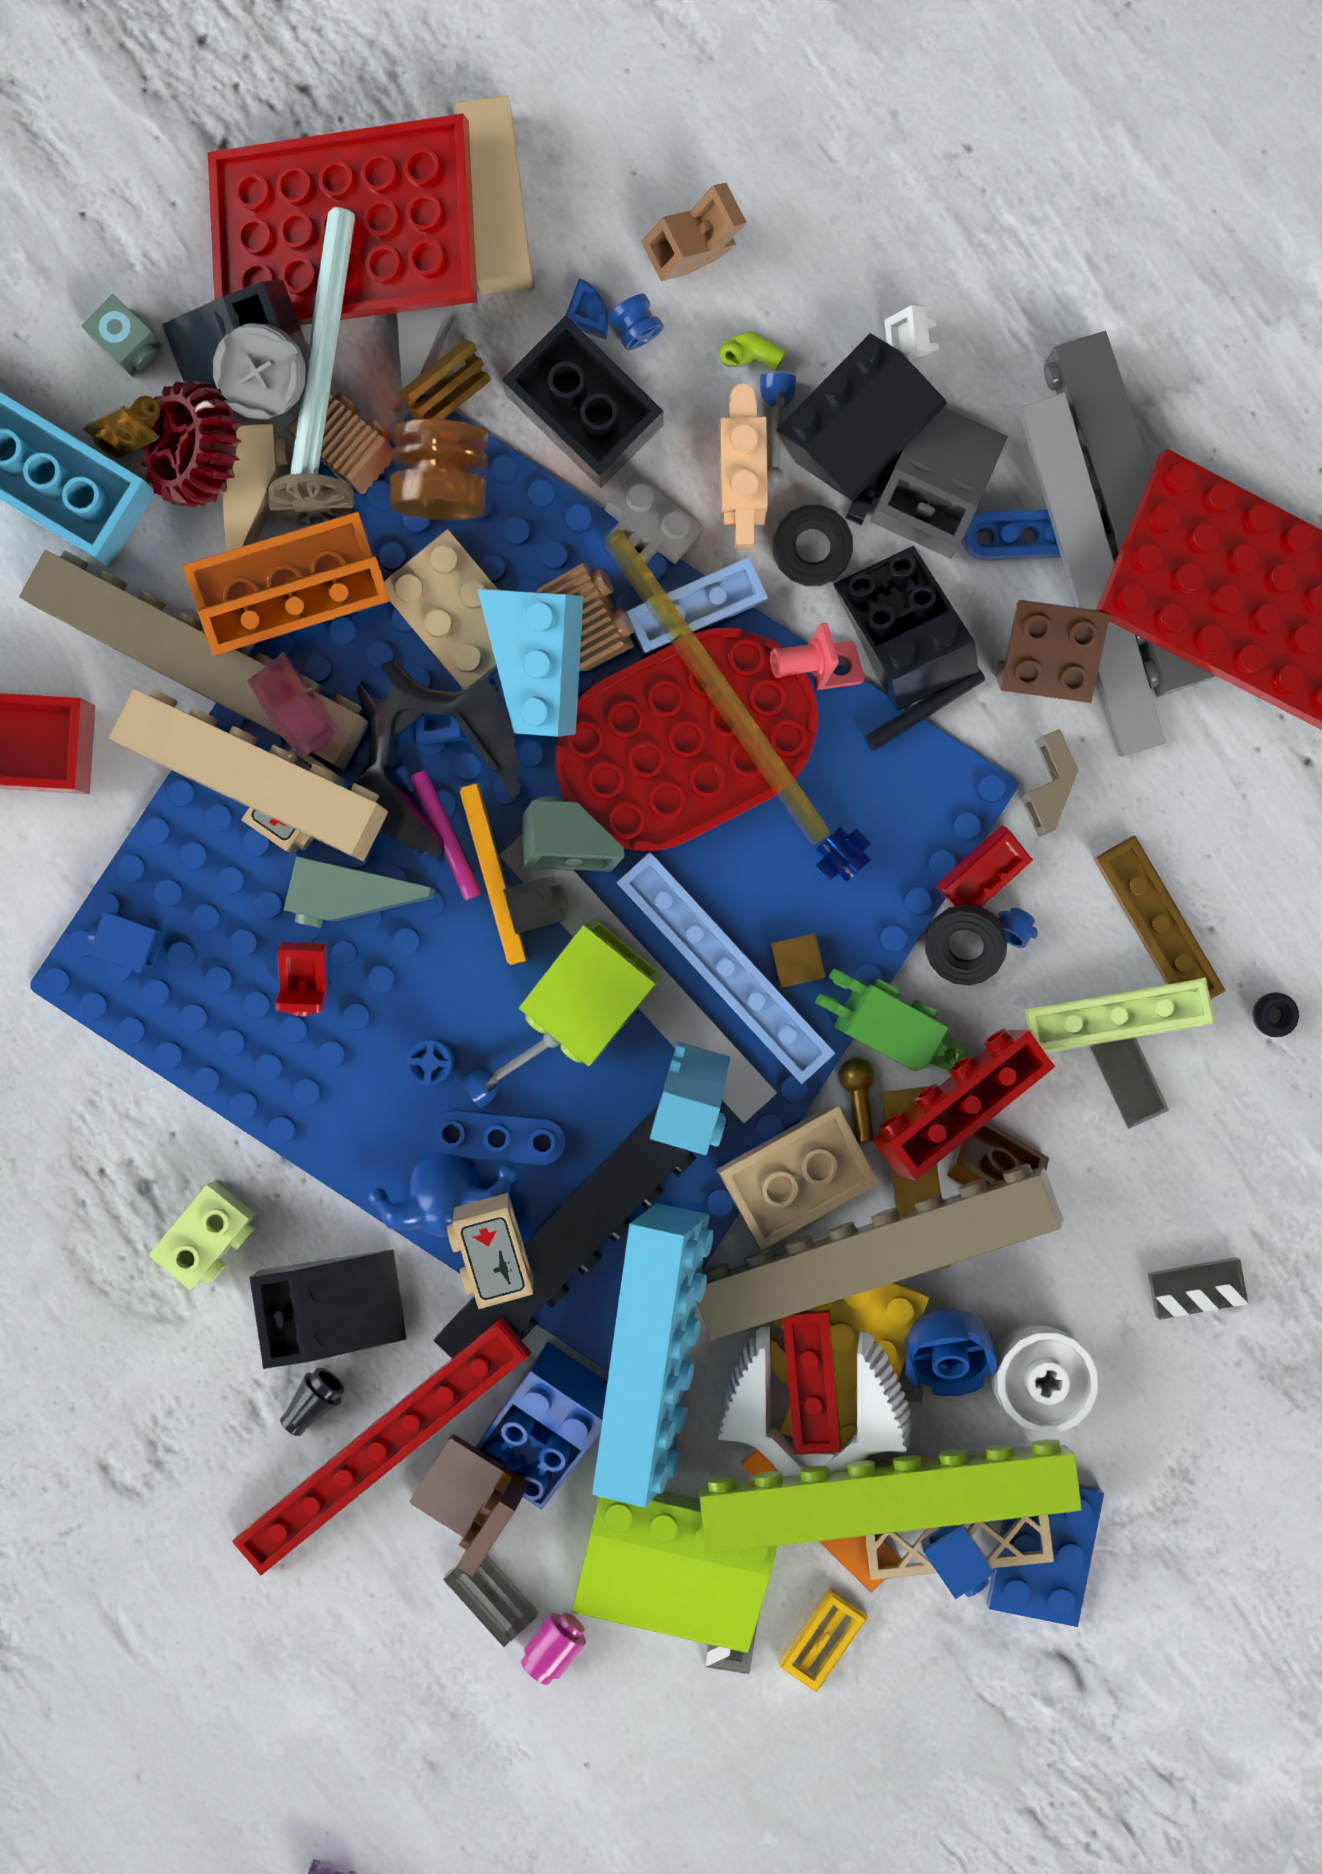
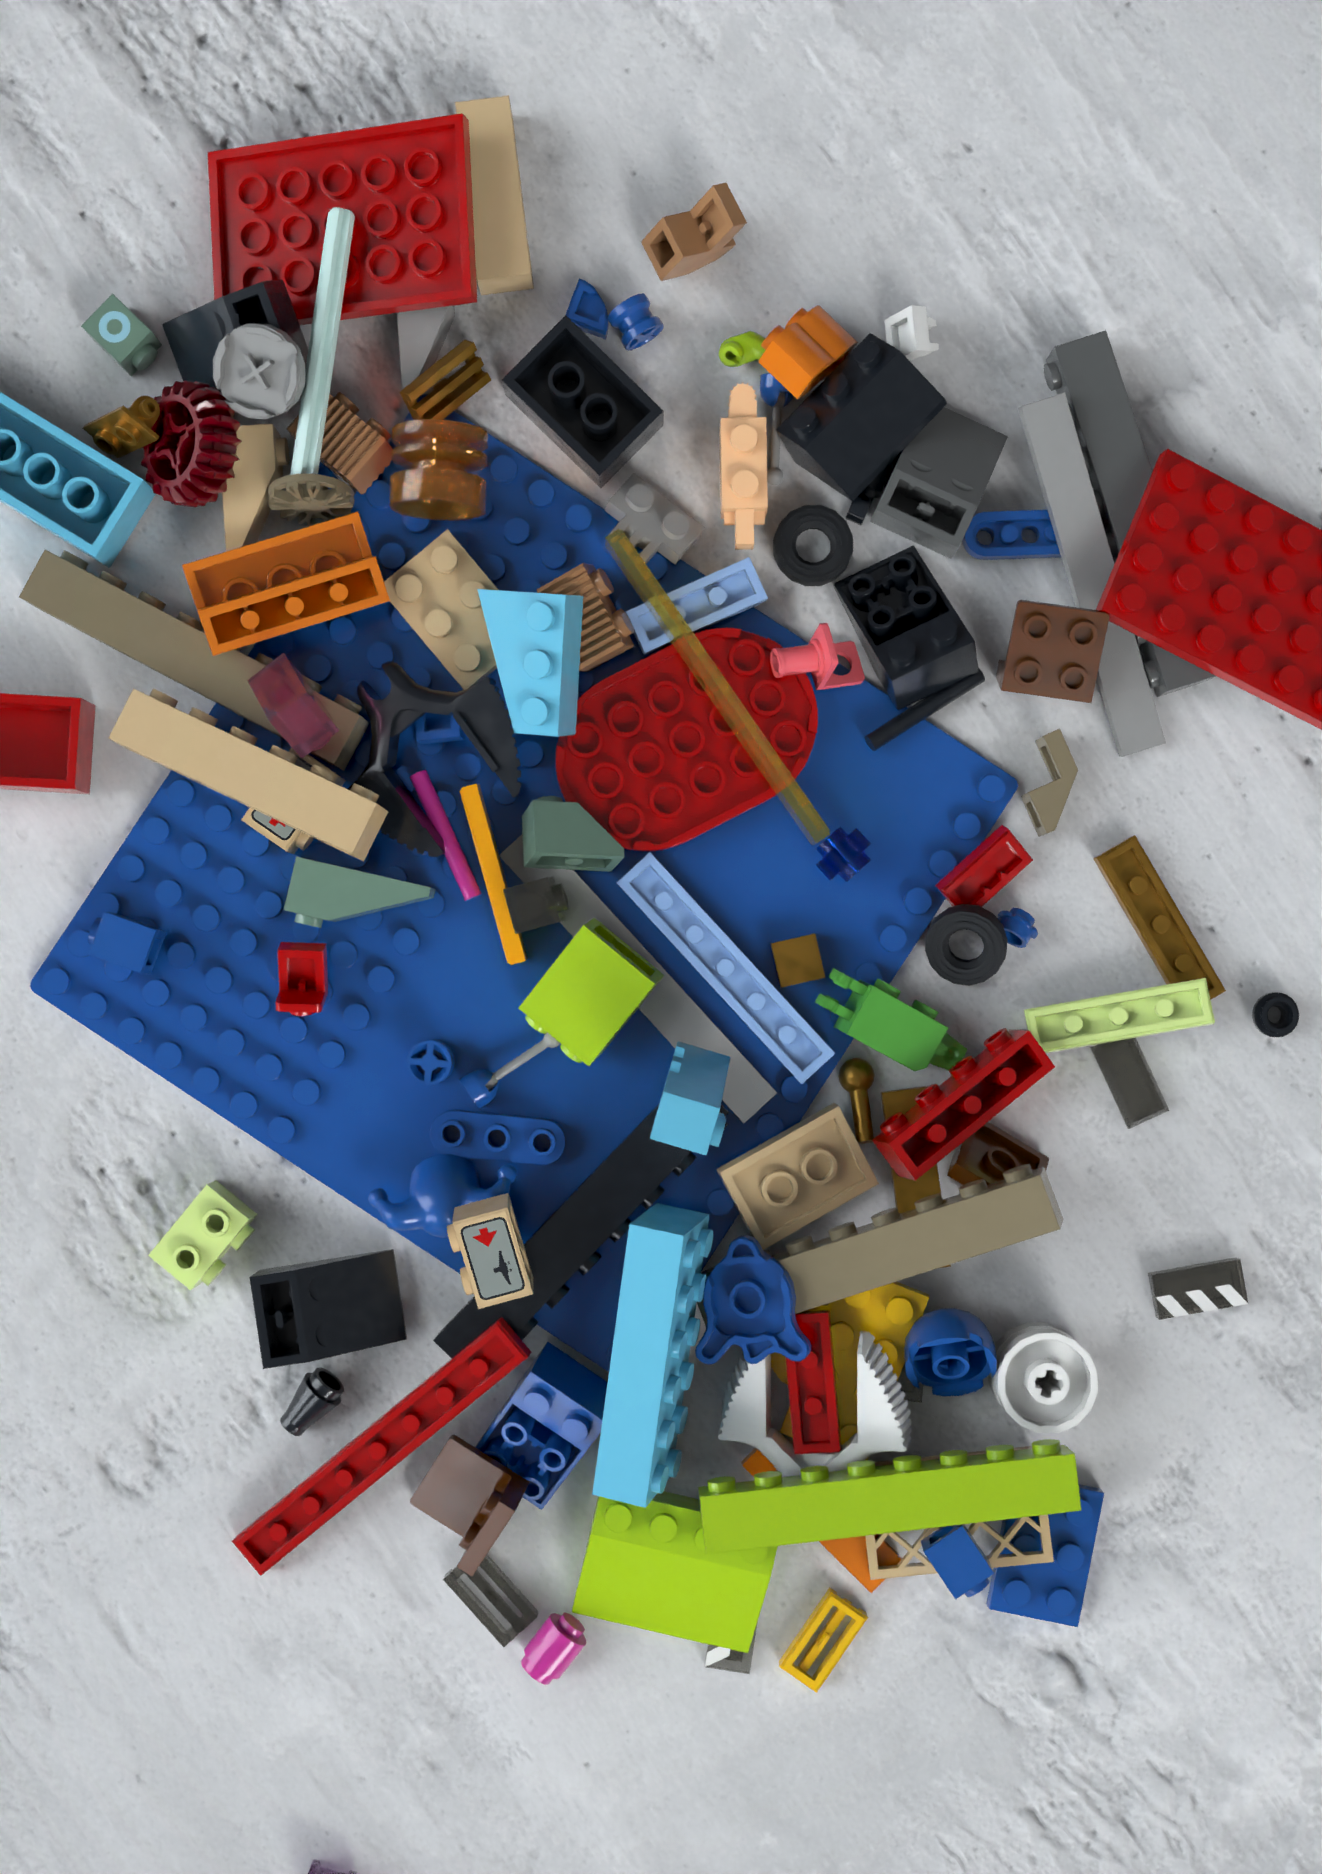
none -> blue tile [695,1235,811,1365]
none -> orange brick [758,305,858,399]

